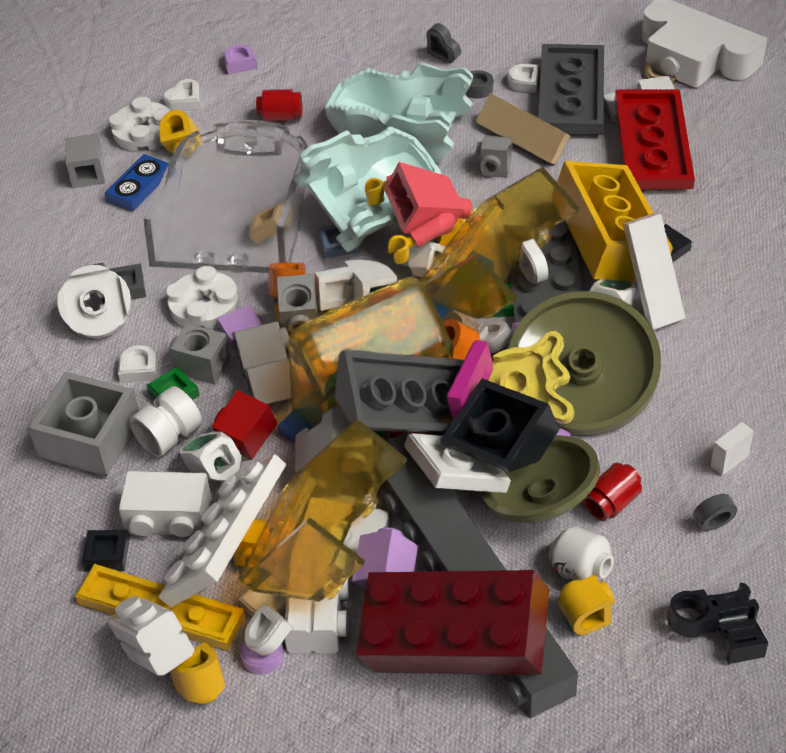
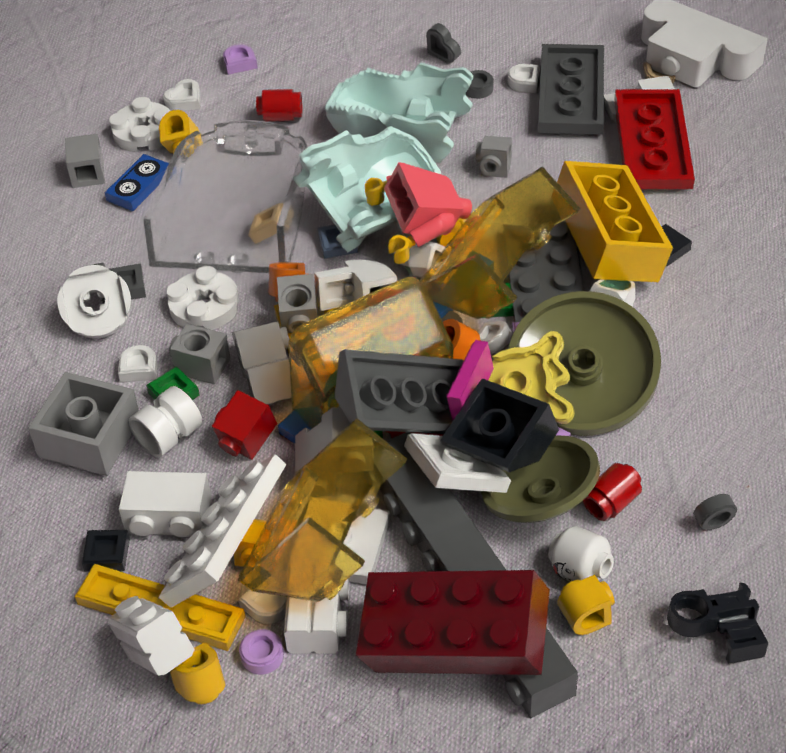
white rock [180,432,241,481] -> none
lavender tile [217,305,262,349] -> none
white tile [244,603,293,656] -> none
lavender brick [352,527,418,590] -> none
tan tile [476,93,570,165] -> none
white tile [519,239,549,284] -> none
white tile [623,213,686,330] -> none
white tile [710,422,754,476] -> none

